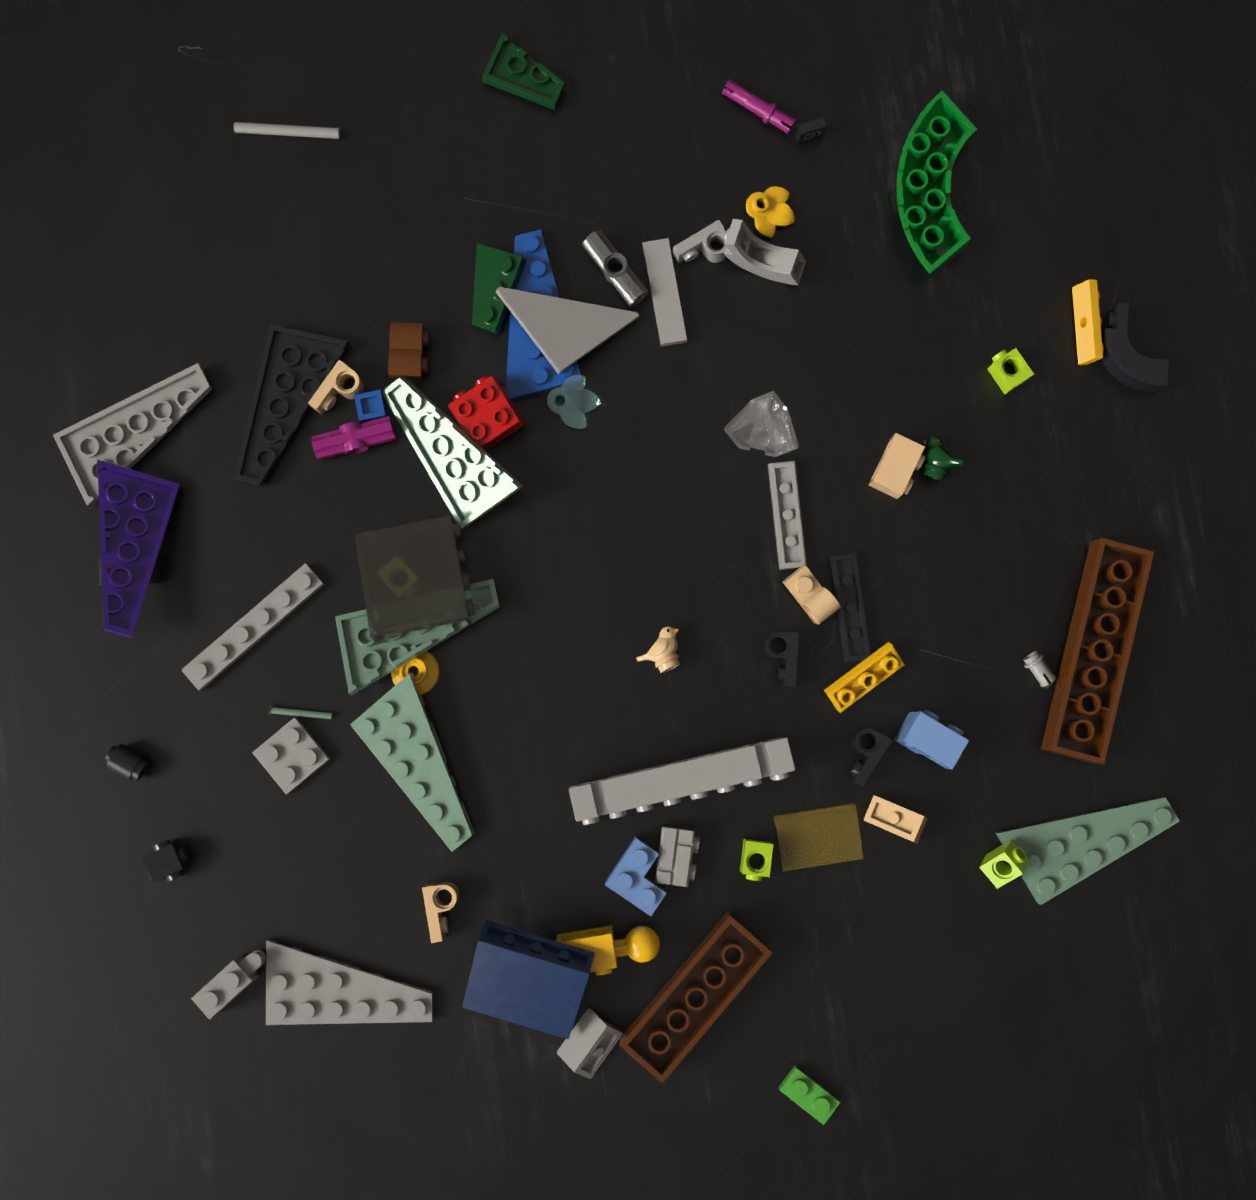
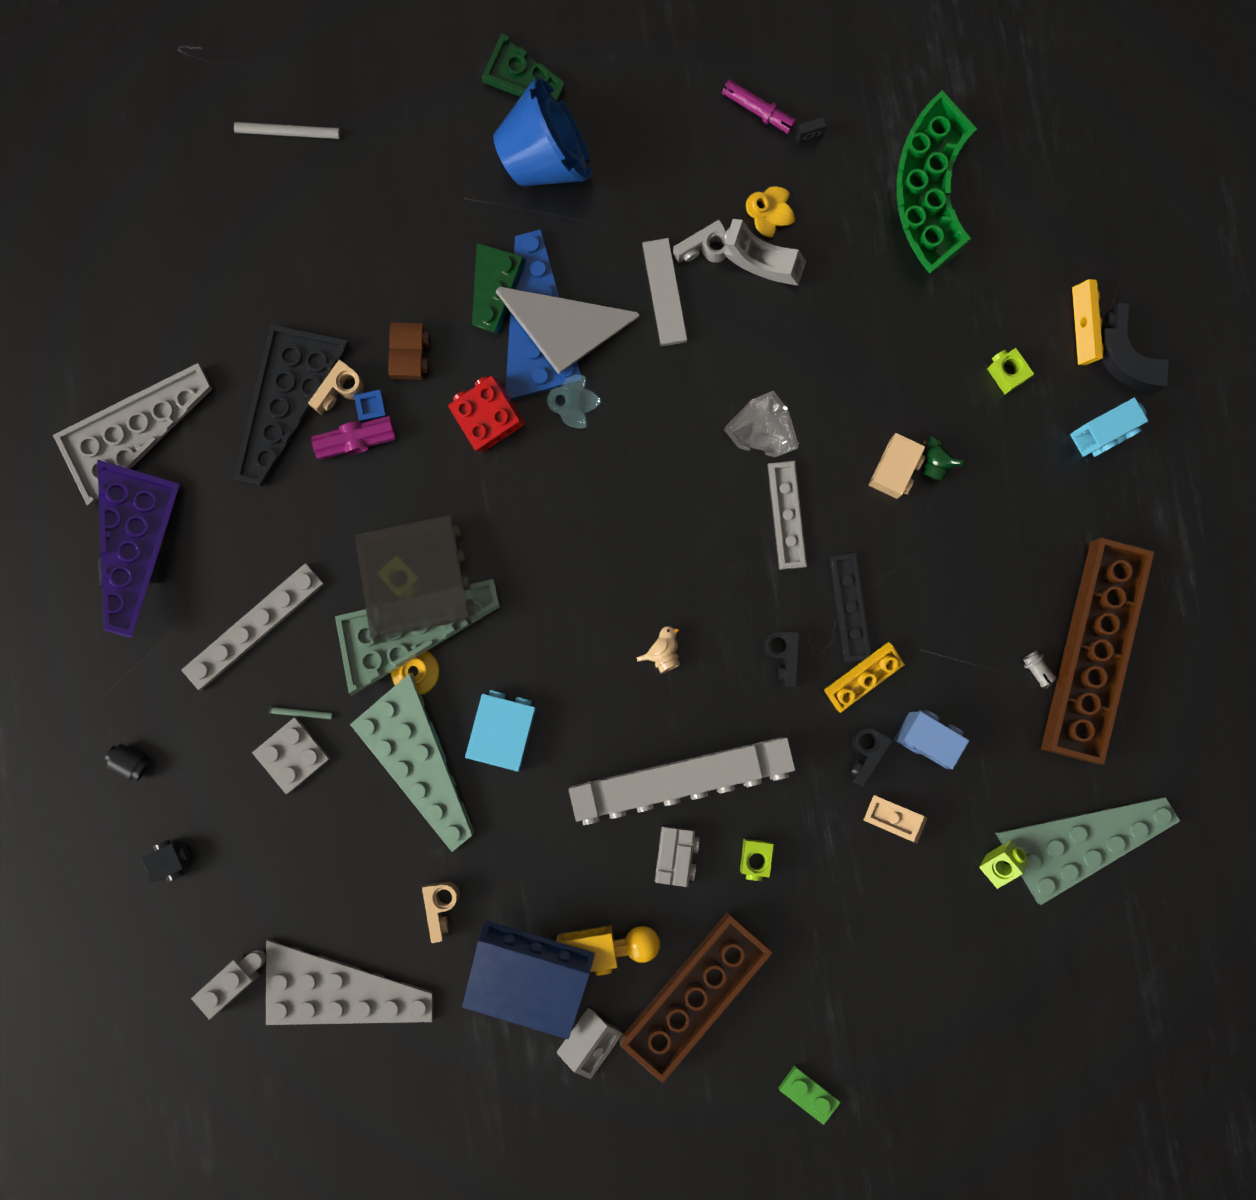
wing [381,377,523,529] -> none
dark grey piece [582,230,649,307] -> none
medium blue brick [605,836,666,916] -> none
clear yellow piece [774,803,863,871] -> none
tan plate [783,565,840,624] -> none
none -> medium azure brick [465,690,536,771]
none -> blue cone [493,78,592,186]
none -> medium azure brick [1070,397,1148,457]

